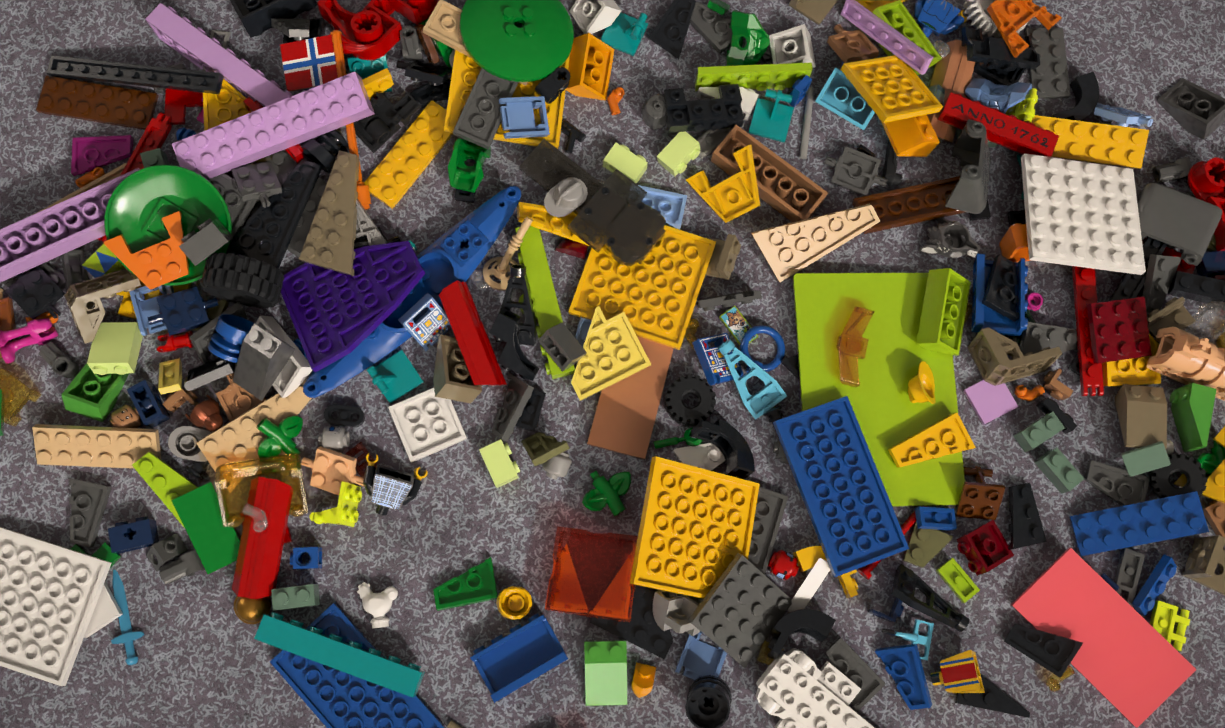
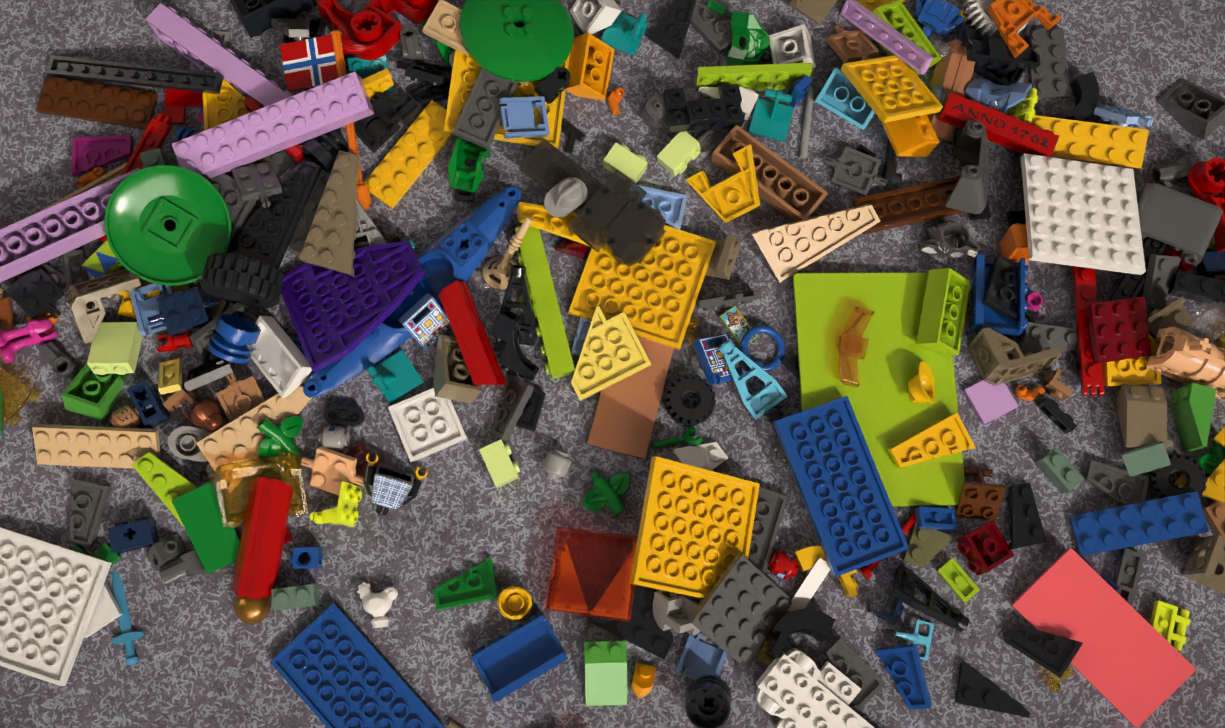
orange wing [104,211,189,290] -> none
dark grey brick [179,218,233,266] -> none
flat silver slope [233,324,295,401] -> none
clear arm [243,504,268,532] -> none
teal brick [254,612,425,698] -> none
reddish brown tile [414,24,440,64] -> none
olive wing [521,432,570,466] -> none
dark grey brick [538,322,587,372] -> none
black arch [691,419,755,479] -> none
torso [930,650,985,693] -> none
sand green brick [1014,412,1065,452] -> none
blue plate [1132,554,1177,616] -> none

